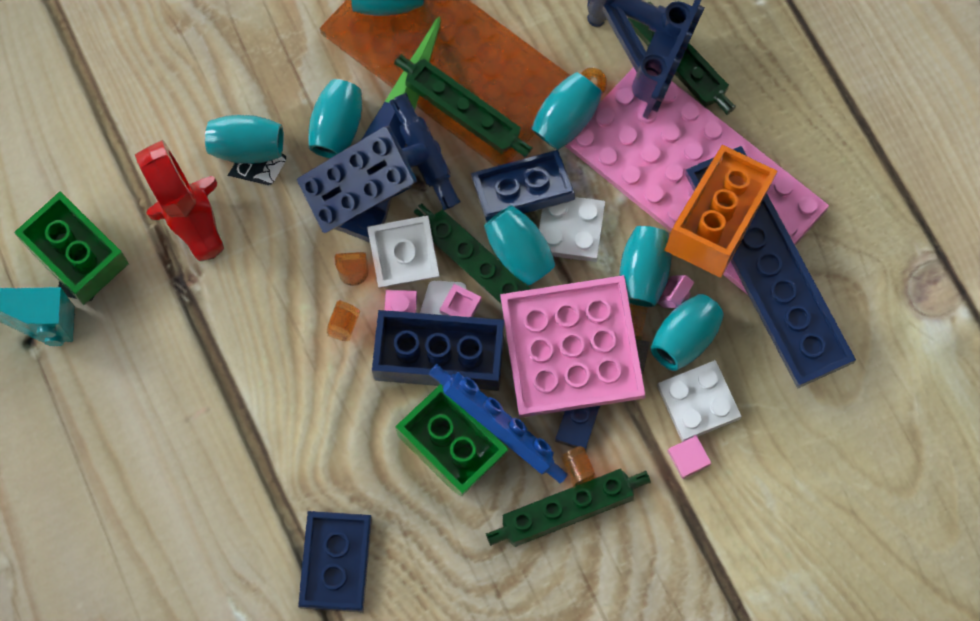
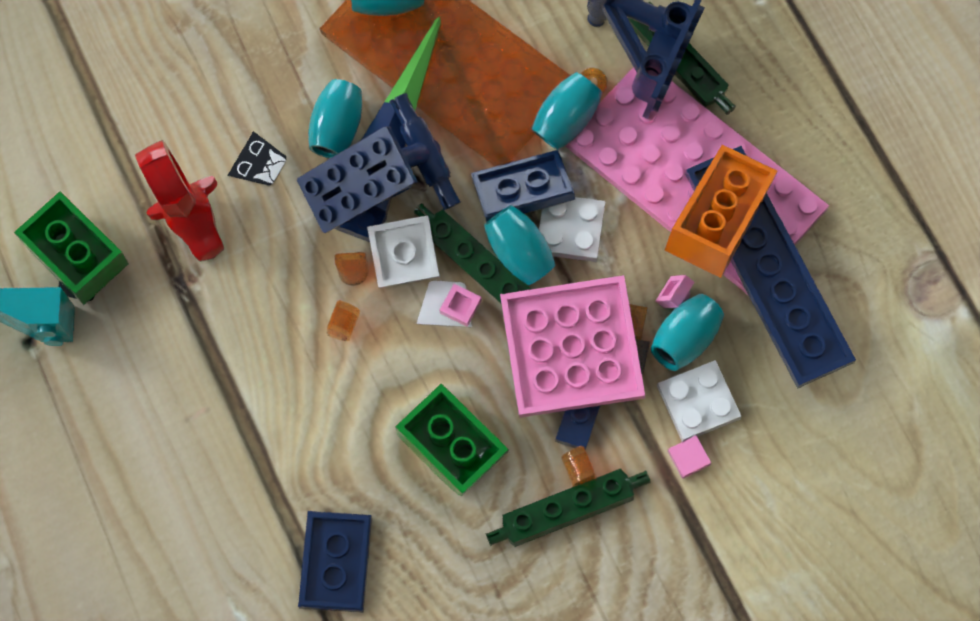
teal piece [205,115,284,164] -> none
dark blue brick [372,310,505,391] -> none
bright pink plate [385,290,417,313] -> none
dark green plate [394,54,533,158] -> none
blue plate [428,364,568,484] -> none
teal piece [619,226,672,307] -> none

